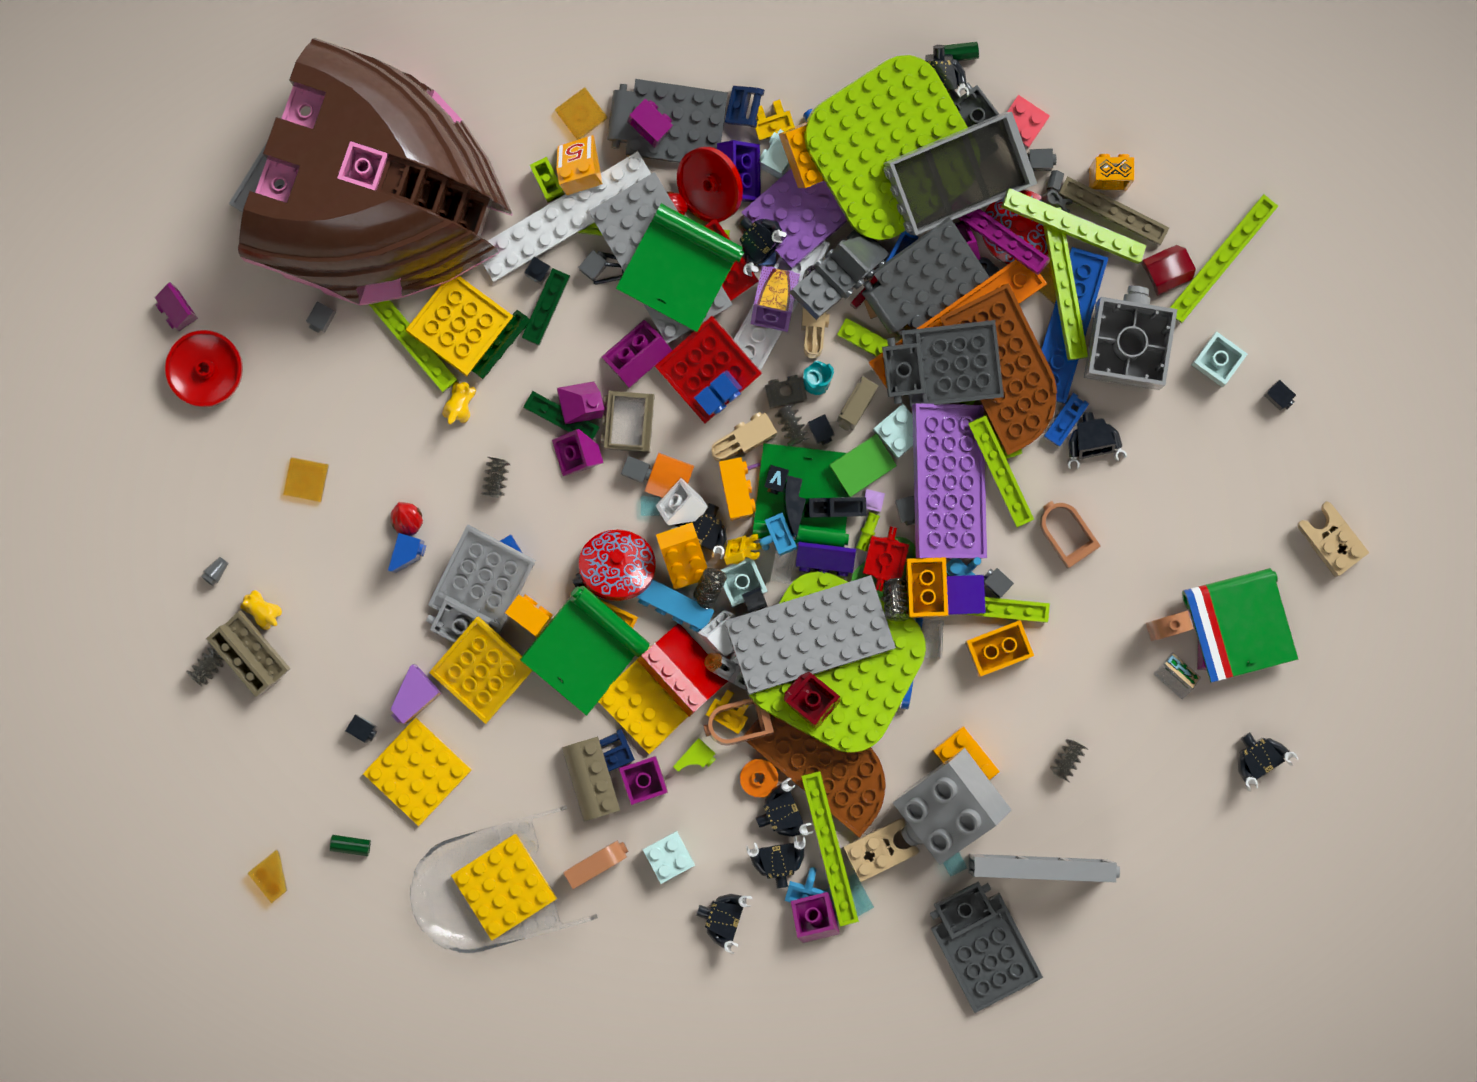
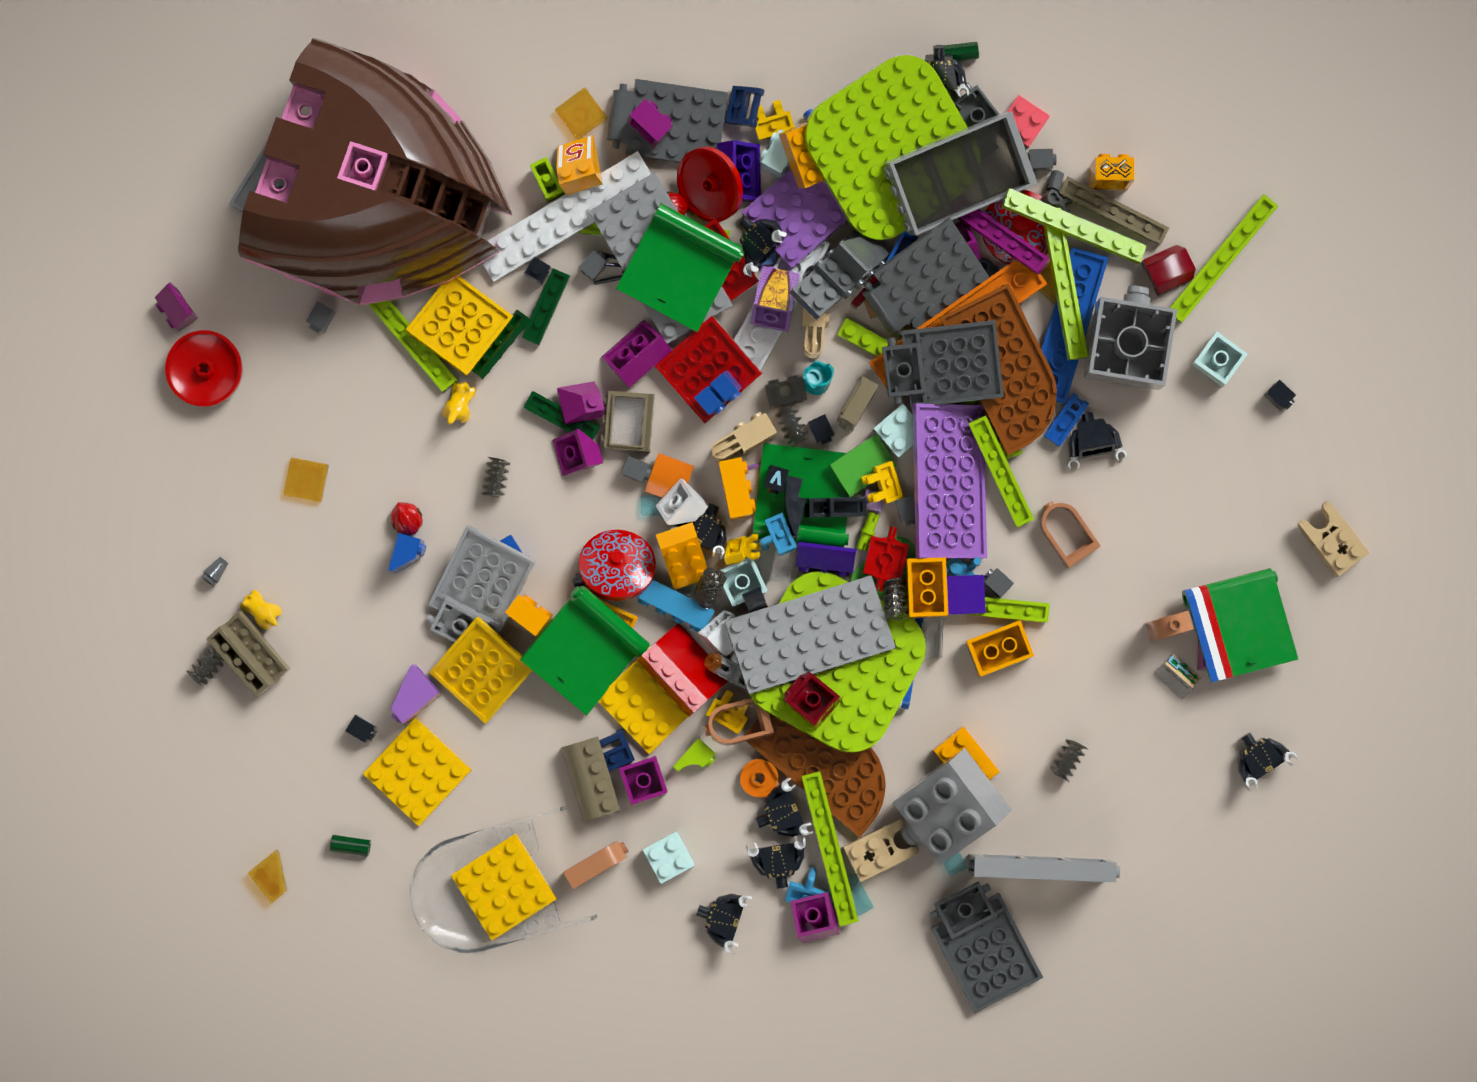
none -> yellow plate [861,461,903,504]

